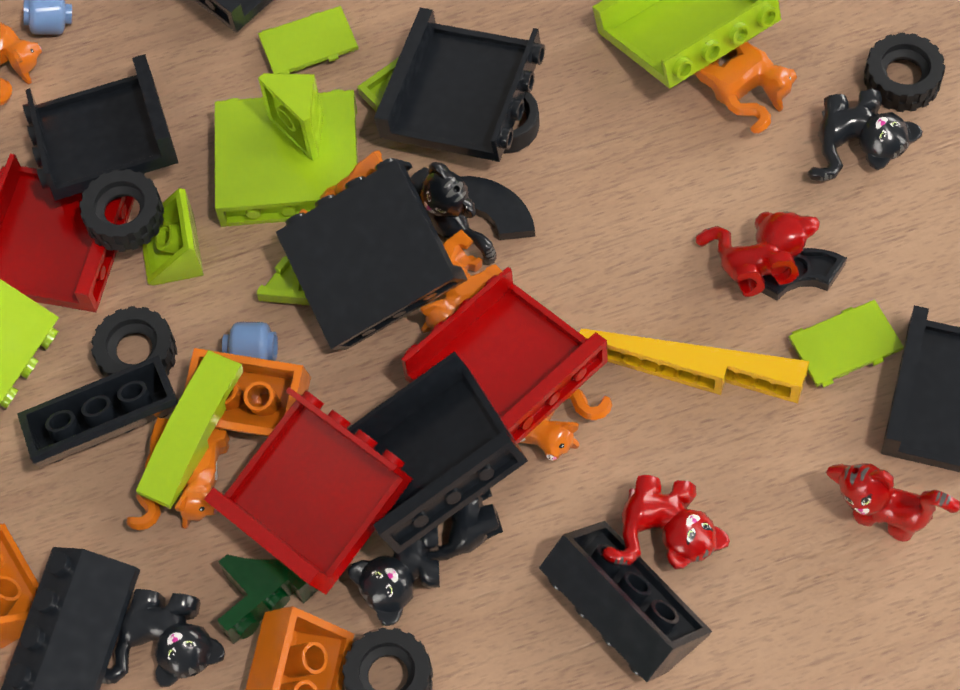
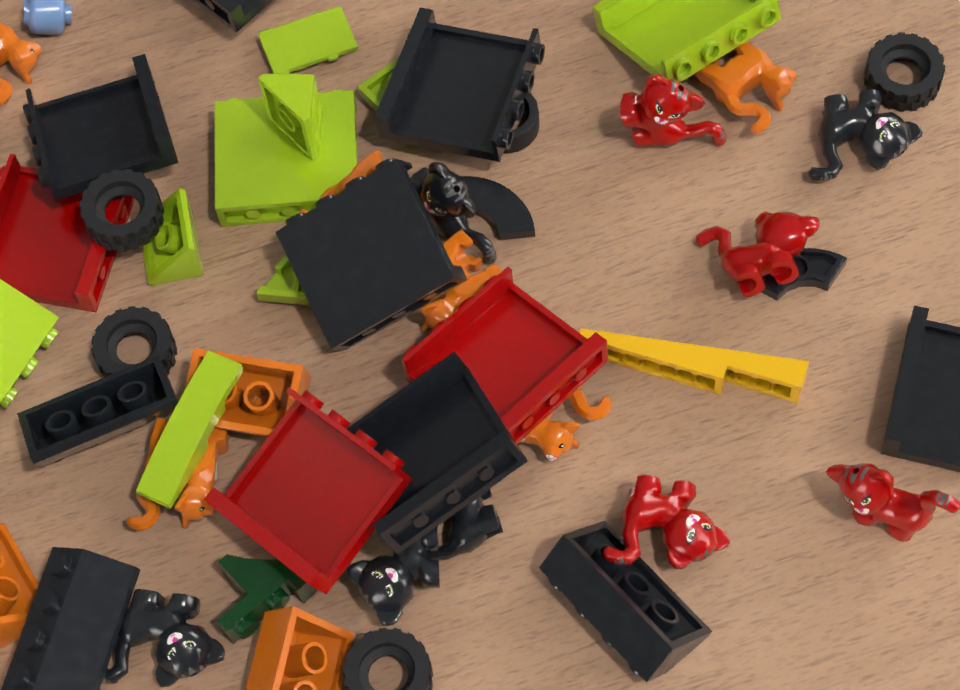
medium blue head [222,322,278,361] -> none
lime piece [788,299,904,388] -> none
none -> red animal [620,74,726,147]

